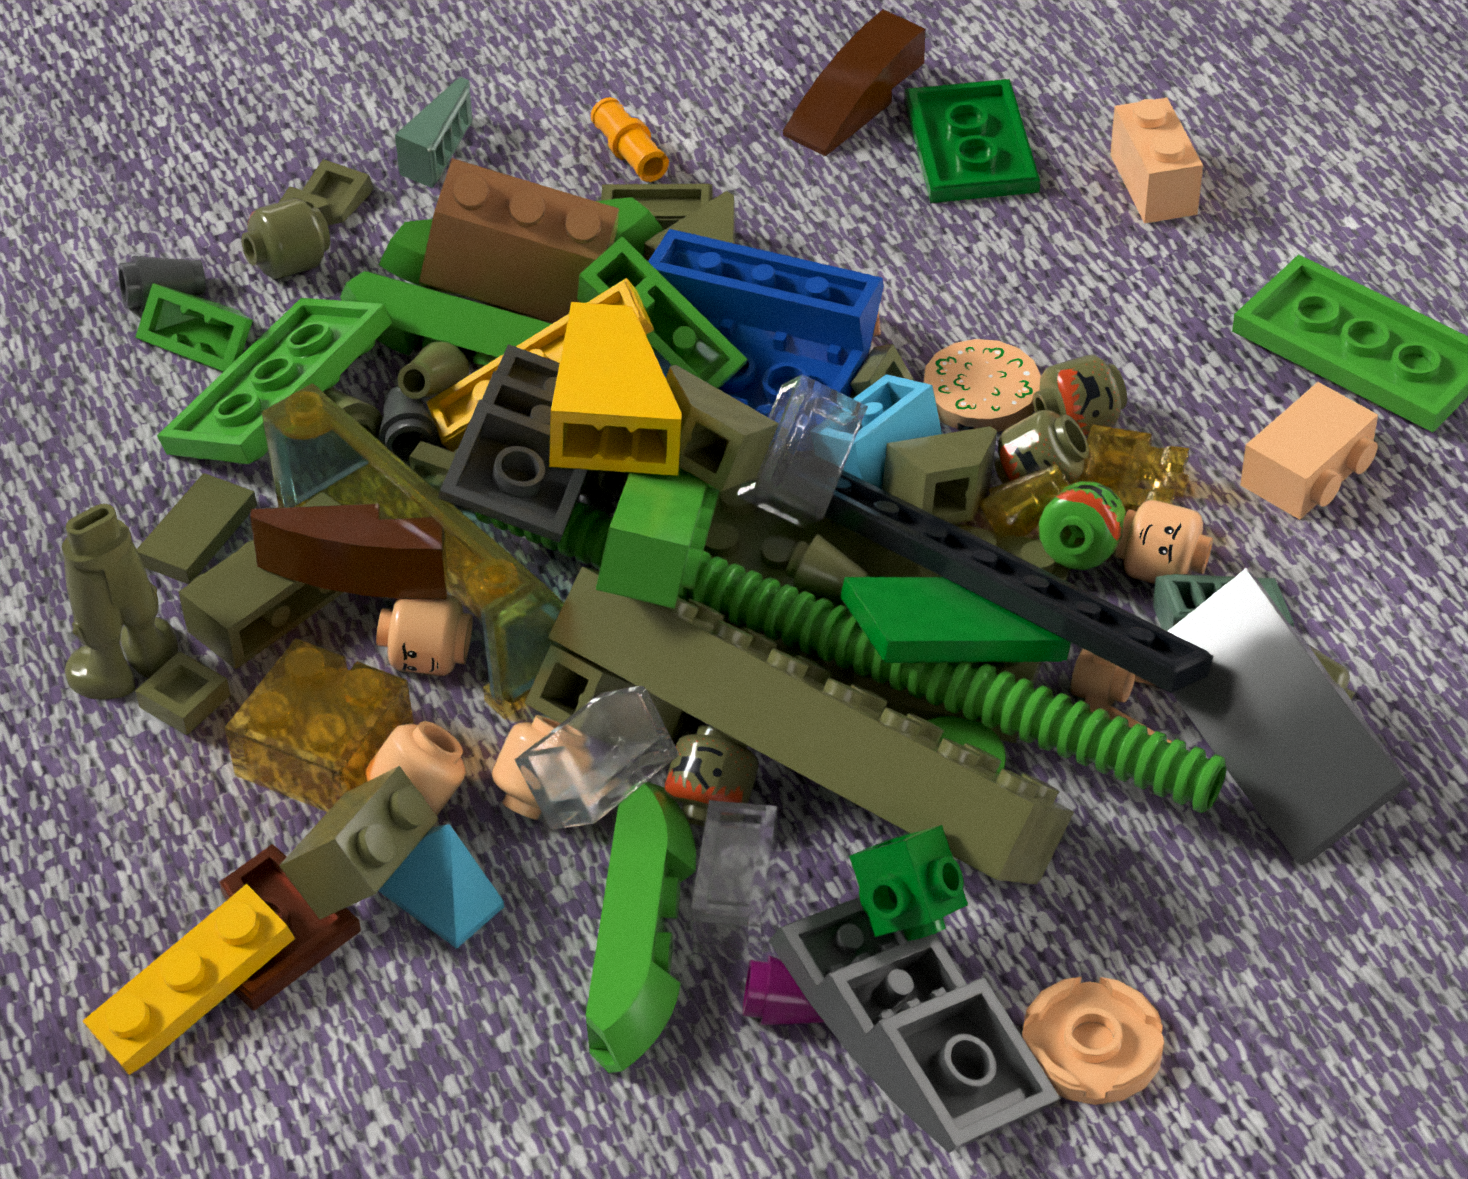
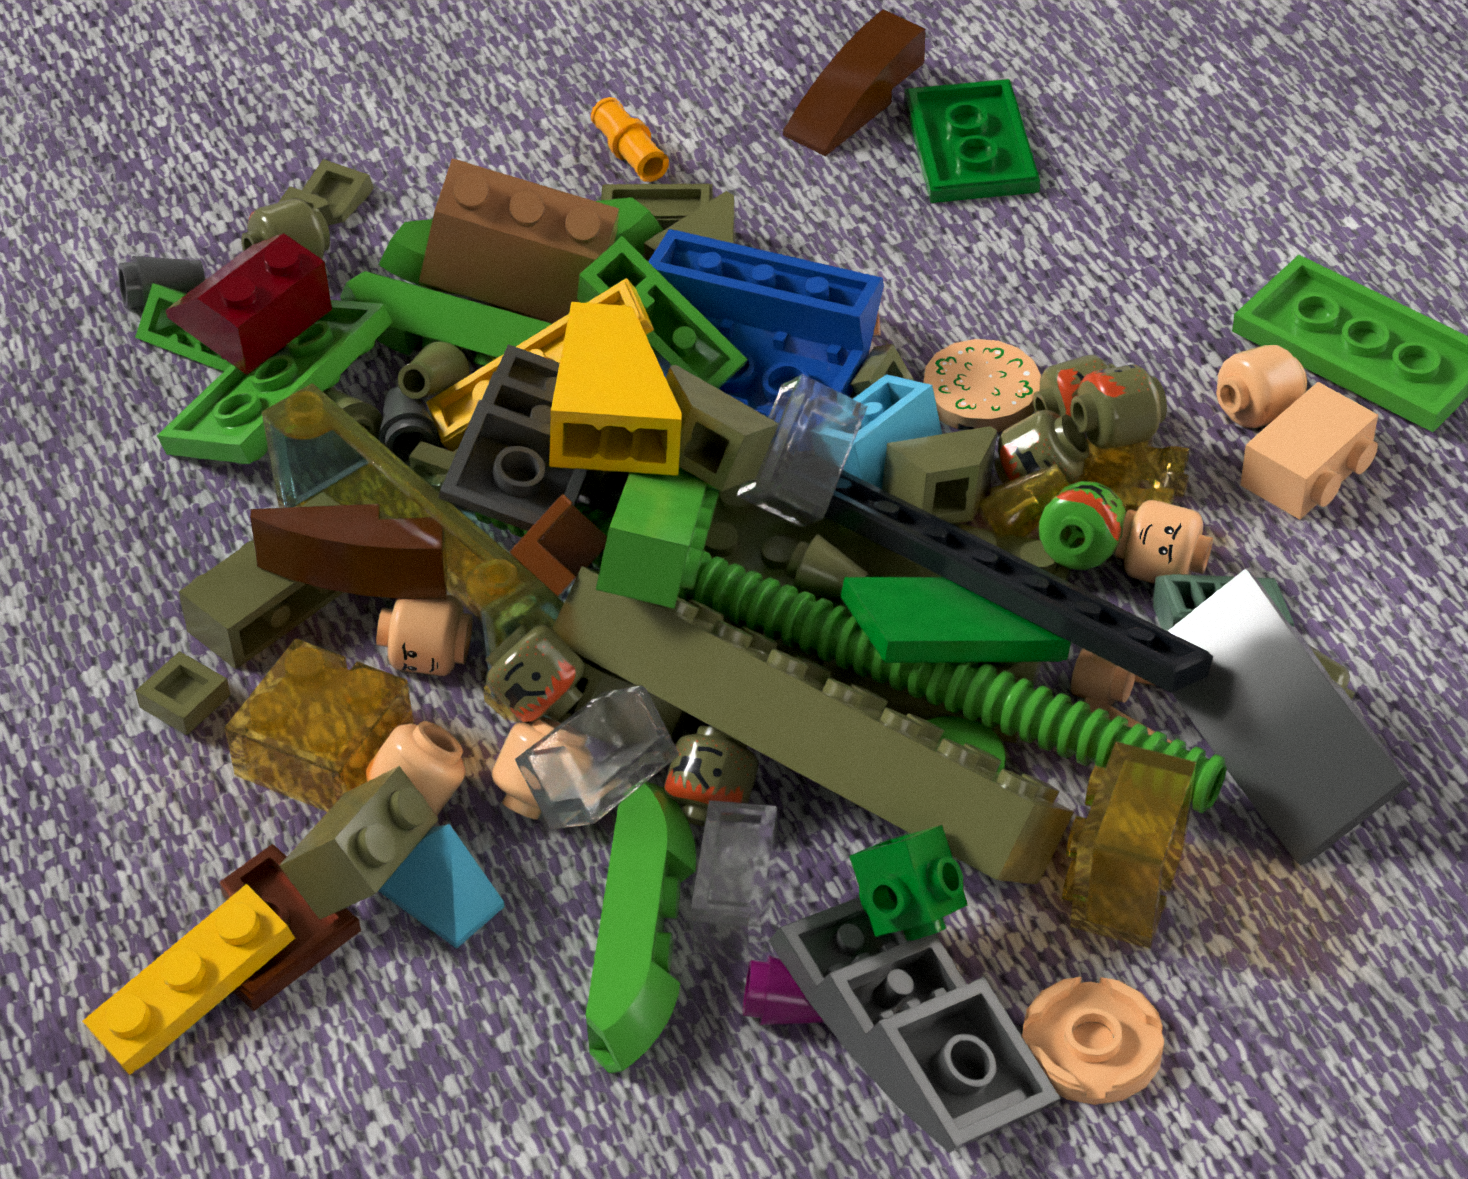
olive piece [62,504,178,700] -> none
olive tile [137,473,257,584] -> none
sand green slope [395,77,473,188] -> none
light nougat brick [1110,97,1203,224] -> none
none -> dark red slope [166,233,332,375]
none -> olive head [485,623,585,723]
none -> dark orange panel [509,494,607,598]
none -> clear yellow piece [1062,741,1196,949]
none -> olive head [1070,364,1167,449]
none -> light nougat head [1216,345,1307,428]

